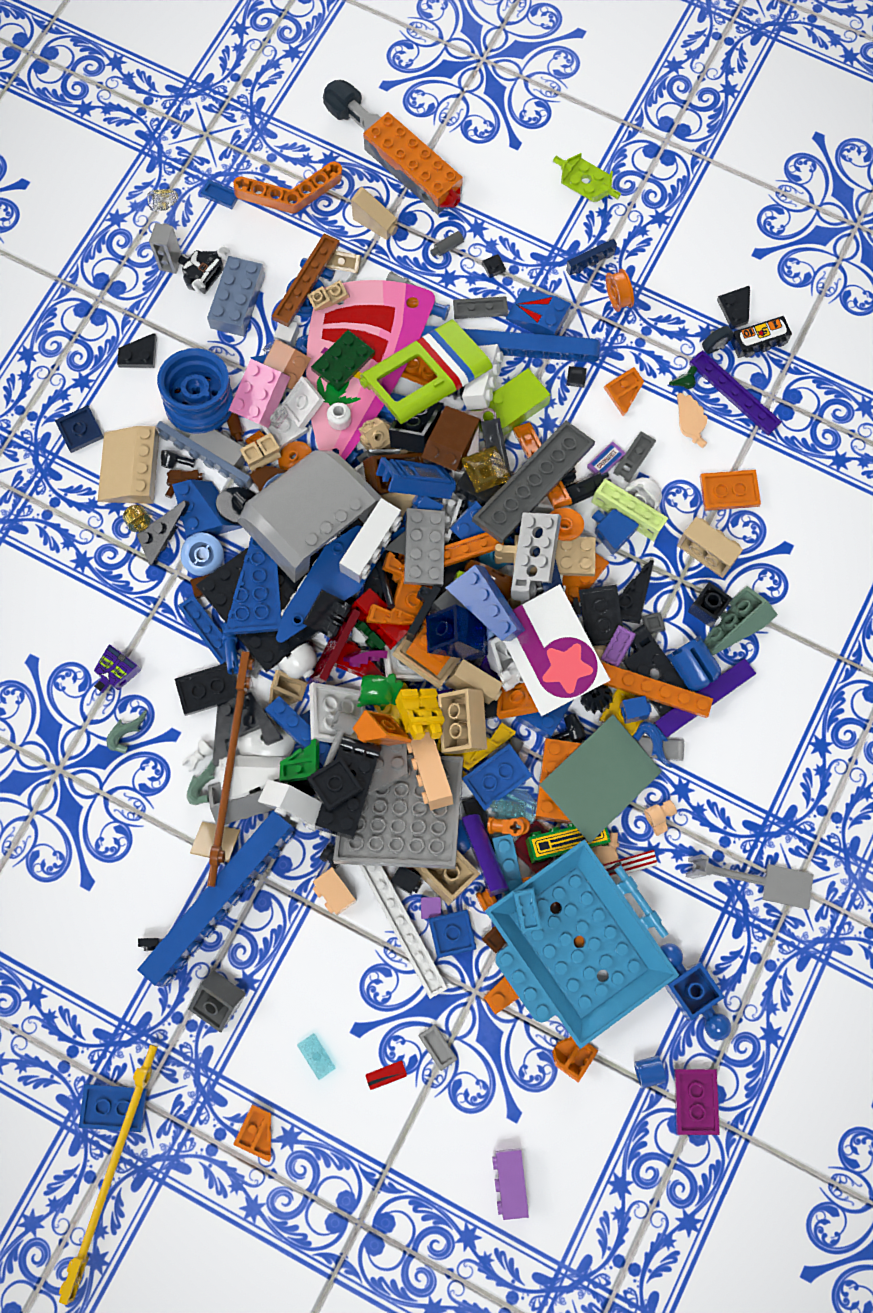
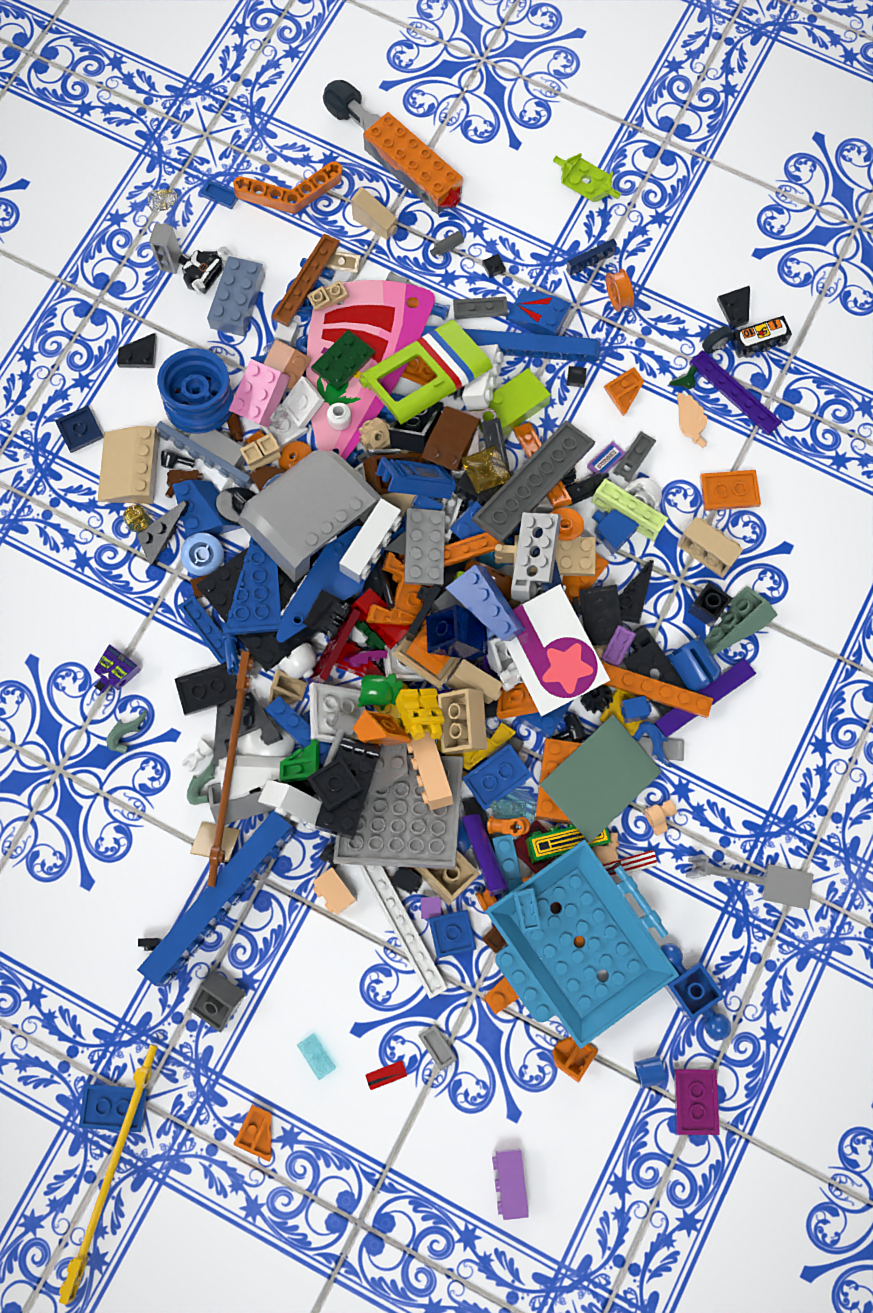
dark grey tile [641,612,666,634] -> none

